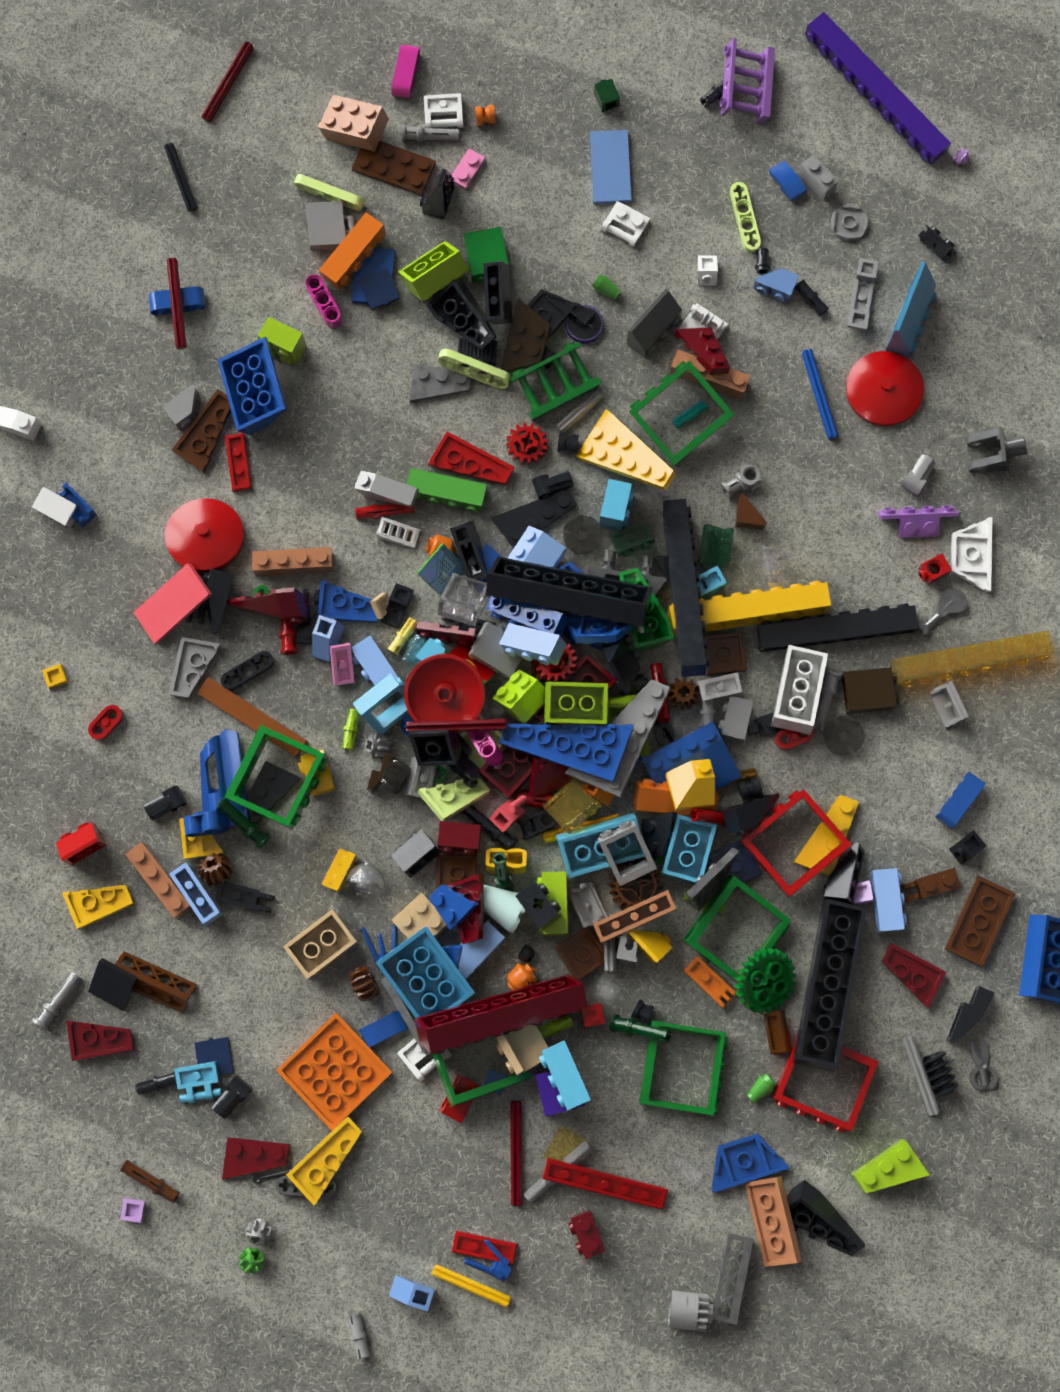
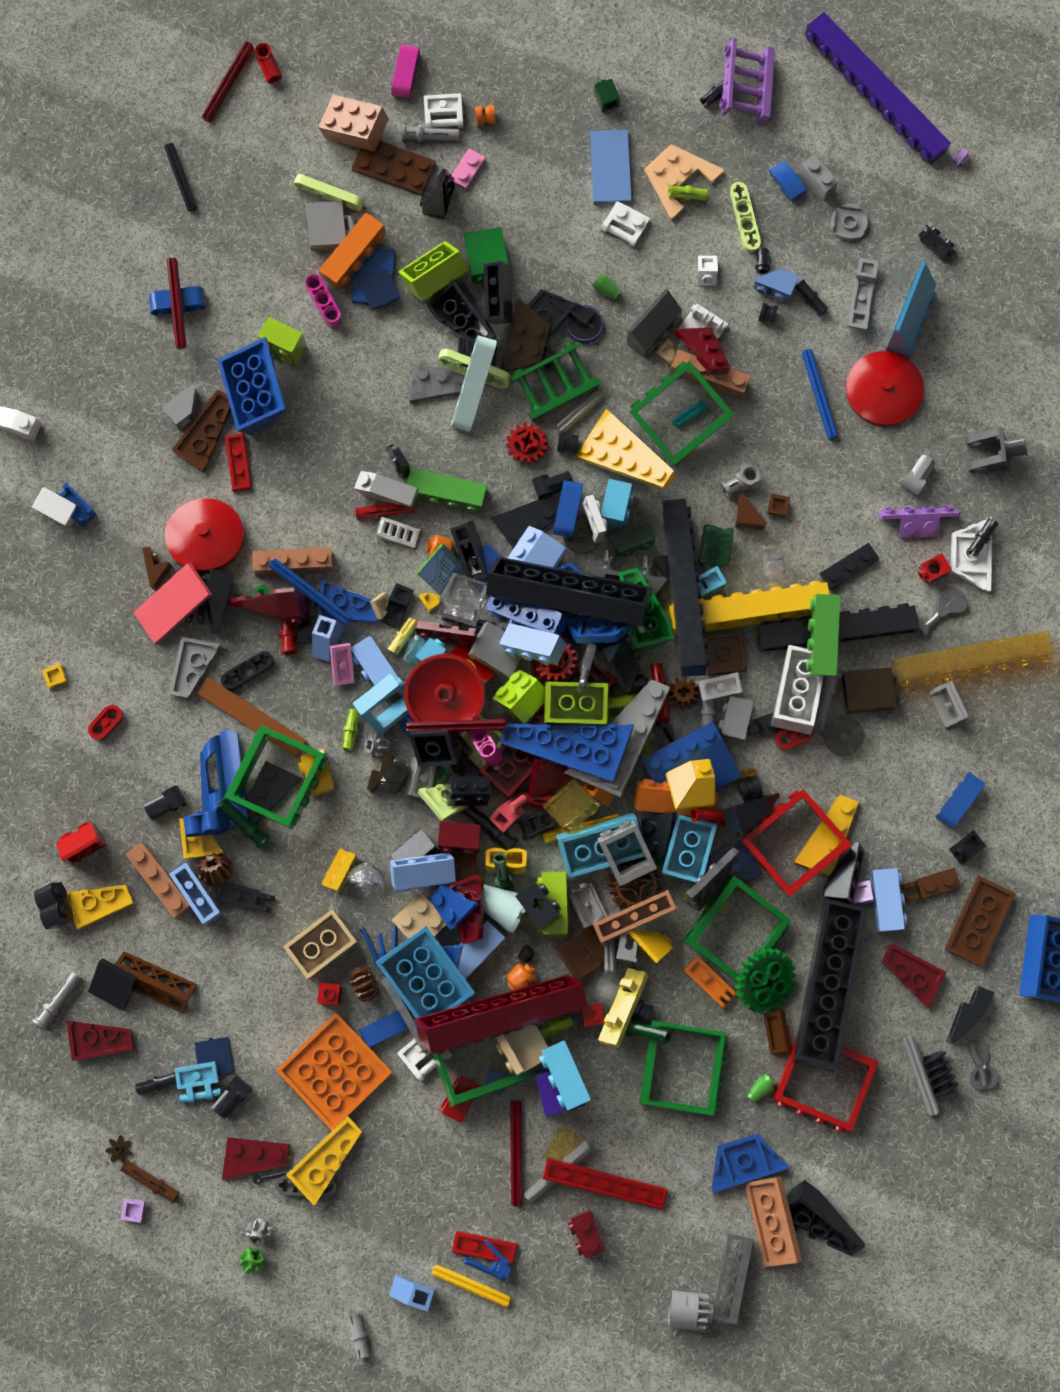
red wing [428,431,515,485] -> none
lime wedge [851,1139,929,1193] -> none
none -> black brick [34,882,73,930]
none -> dark brown plant [105,1135,132,1163]
none -> reddish brown slope [142,547,173,590]
none -> red piece [254,43,282,84]
none -> blue axle [268,558,351,626]
none -> red brick [317,982,342,1006]
none -> black wing [386,444,410,478]
none -> light blue brick [390,853,456,892]
none -> yellow tile [418,593,446,613]
none -> black brick [445,776,491,806]
none -> light aqua beam [451,335,497,432]
none -> blue beam [553,480,583,538]
none -> flat silver piece [577,643,596,693]
none -> white plate [582,495,607,543]
none -> light yellow hinge [598,968,648,1048]
none -> light nougat wing [644,144,724,221]
none -> tan tile [656,339,675,366]
none -> lime pin [668,185,707,201]
none -> black wheel [758,303,778,325]
none -> reddish brown plate [767,494,790,518]
none -> bright green brick [806,594,841,677]
none -> black plate [819,543,880,590]
none -> black pin [967,518,999,557]

